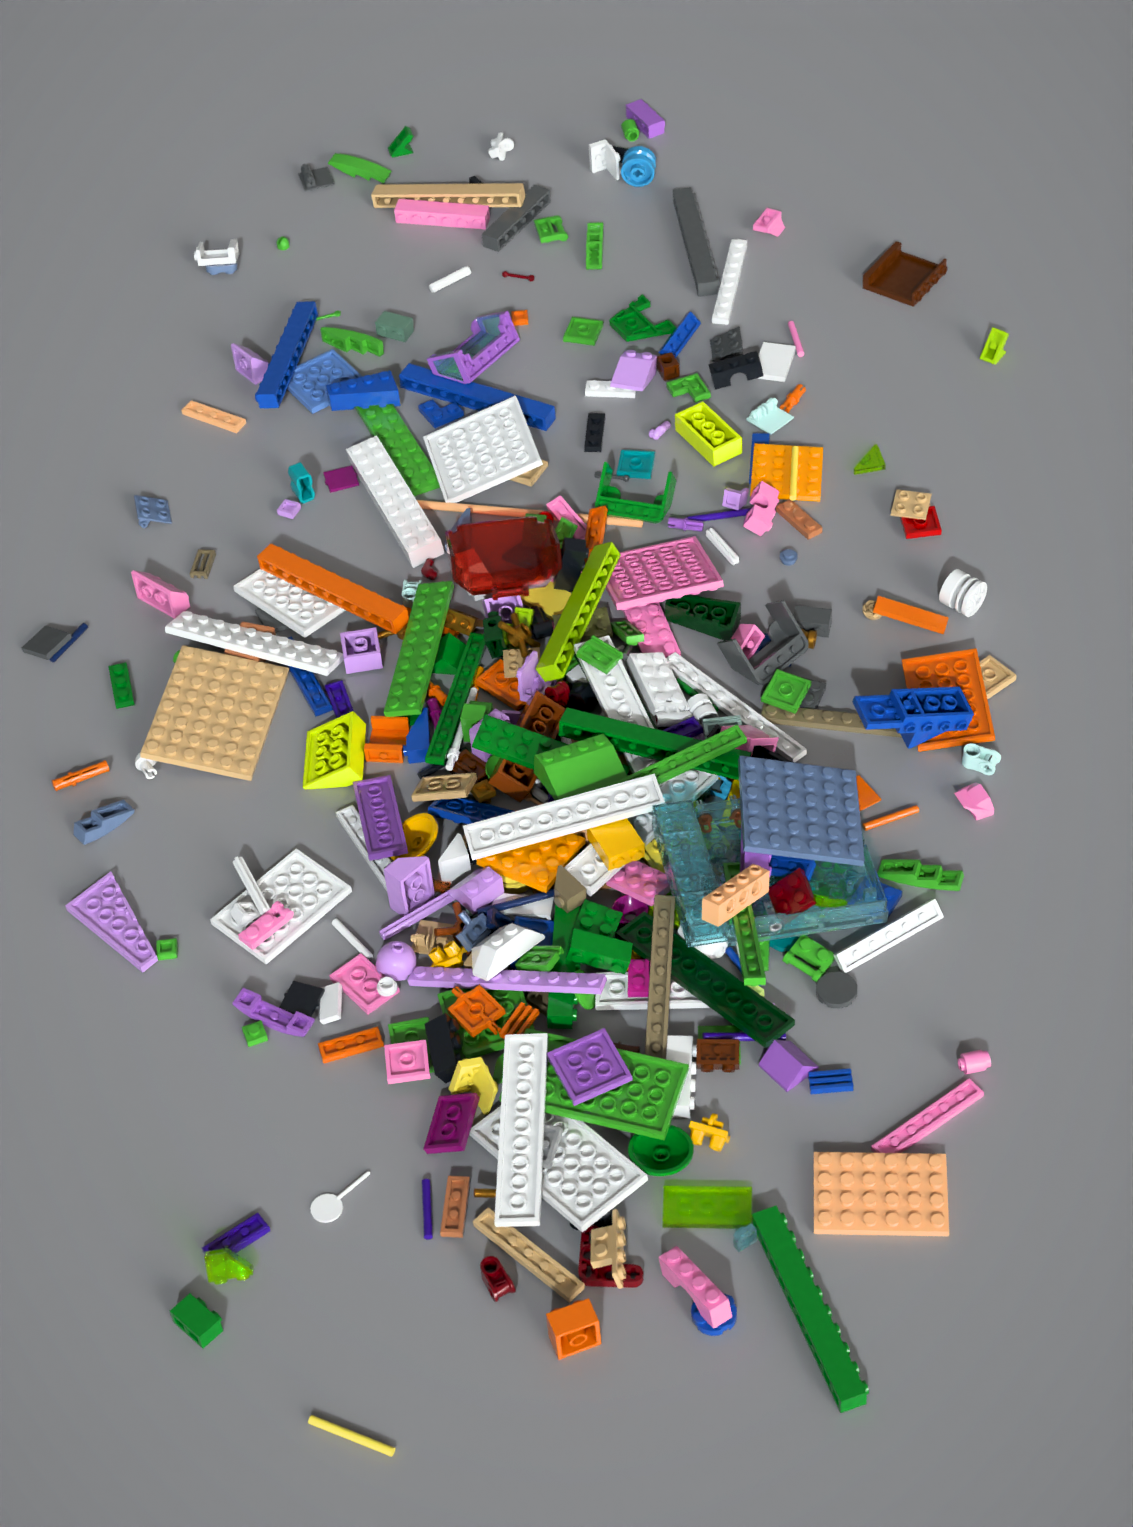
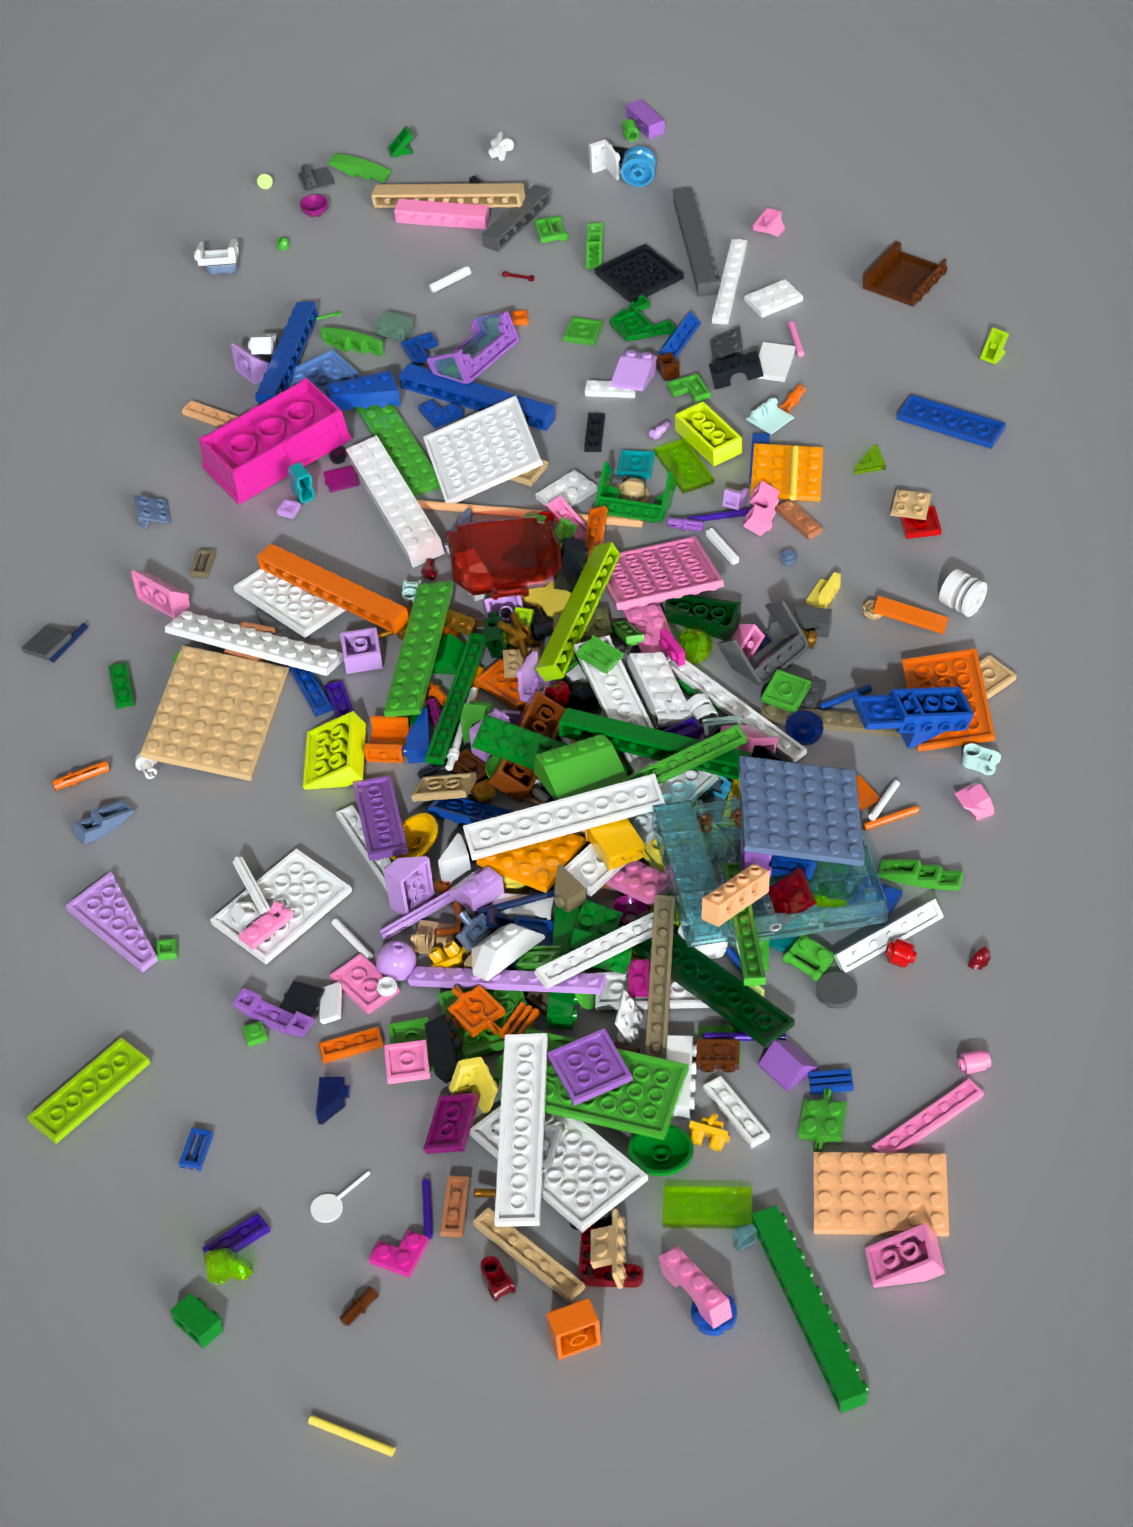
none -> lime plate [27,1037,150,1144]
none -> blue tile [179,1128,213,1171]
none -> dark pink piece [198,378,352,505]
none -> white arch [248,333,279,354]
none -> yellowish green plate [257,174,273,189]
none -> magenta piece [300,194,328,217]
none -> clear blue slope [316,1077,350,1124]
none -> plate [329,449,346,464]
none -> reddish brown axle [339,1286,379,1326]
none -> dark pink plate [369,1230,429,1278]
none -> blue plate [401,332,438,365]
none -> white plate [534,912,675,989]
none -> white plate [535,469,598,507]
none -> black plate [594,244,684,303]
none -> tan piece [613,478,650,503]
none -> white hinge [615,990,643,1046]
none -> clear neon green tile [654,438,714,494]
none -> dark pink plate [659,629,685,667]
none -> clear neon green cylinder [679,628,713,665]
none -> white tile [703,1075,769,1149]
none -> white plate [744,279,803,318]
none -> clear blue dish [785,711,824,745]
none -> bright green plate [798,1088,847,1152]
none -> light yellow panel [806,572,841,608]
none -> blue bar [819,684,872,710]
none -> bright pink slope [865,1223,945,1287]
none -> white bar [869,780,900,821]
none -> red head [885,938,917,968]
none -> blue plate [897,394,1006,449]
none -> dark red piece [968,946,991,970]

